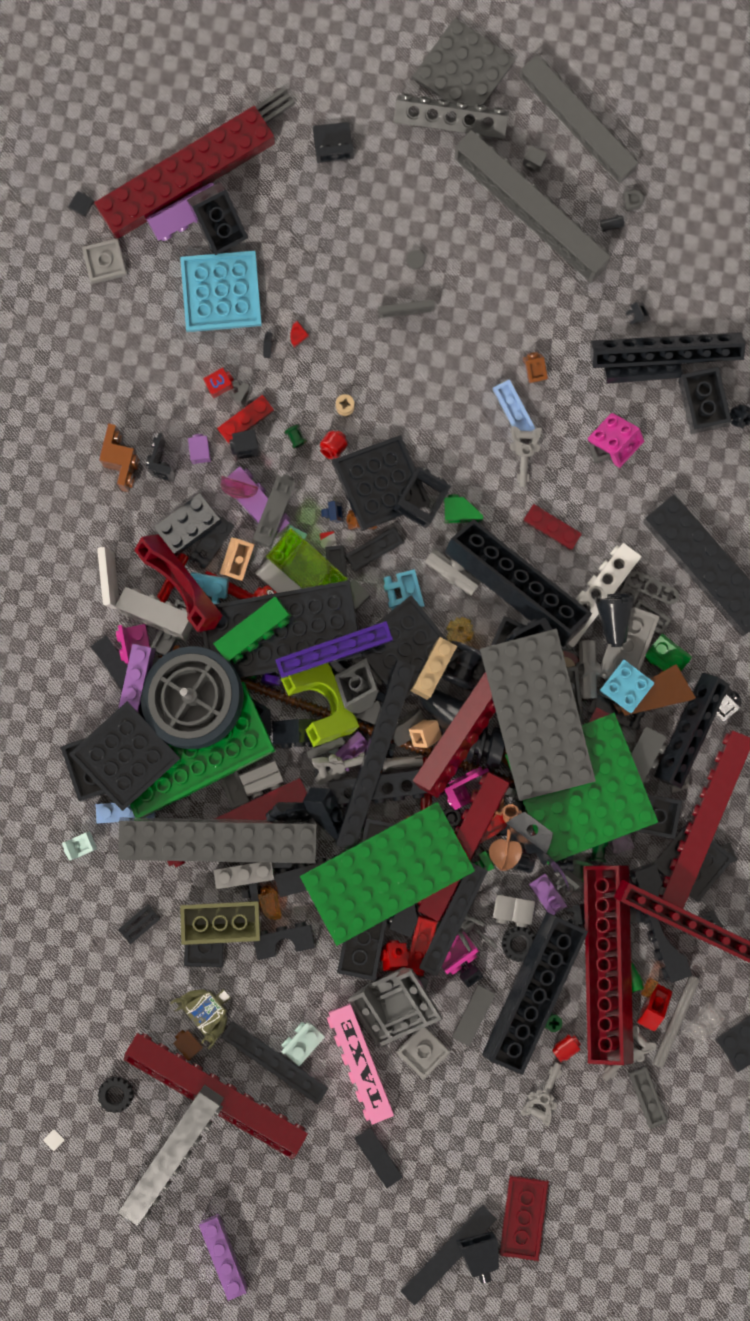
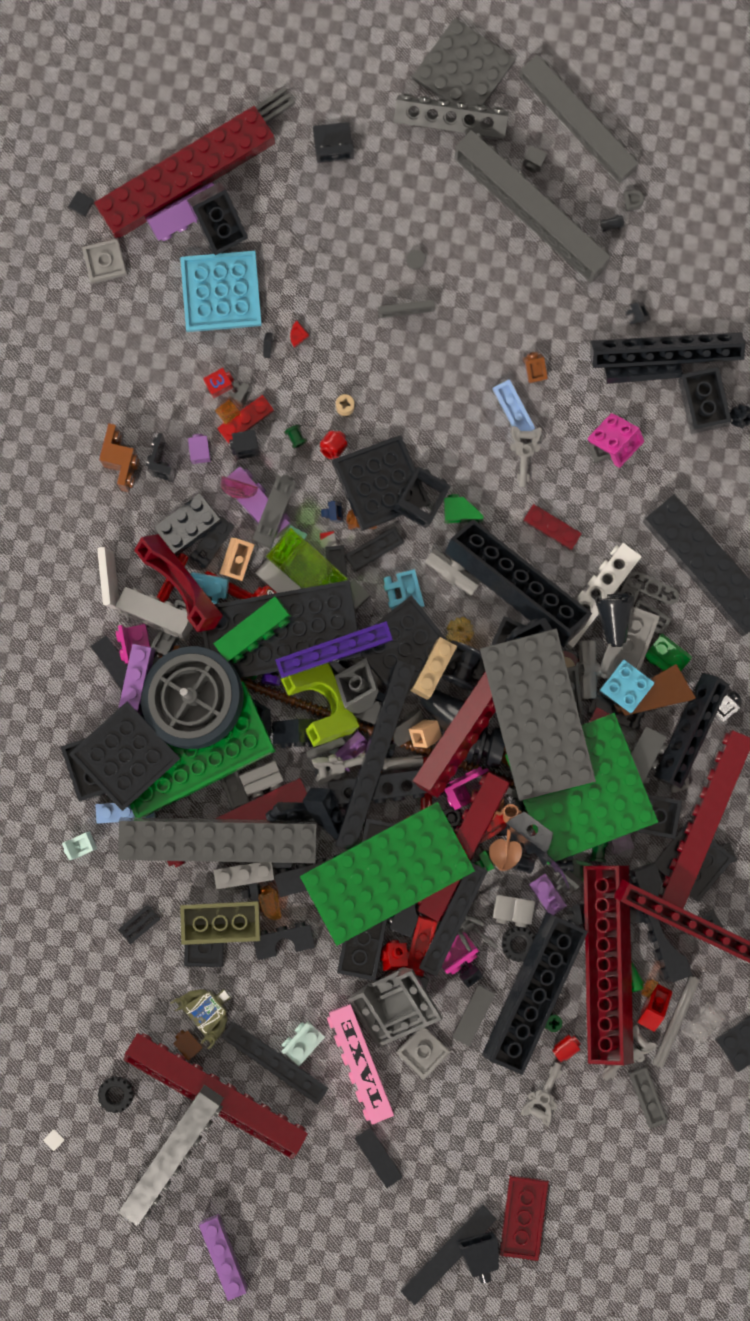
none -> clear orange tile [214,399,241,424]

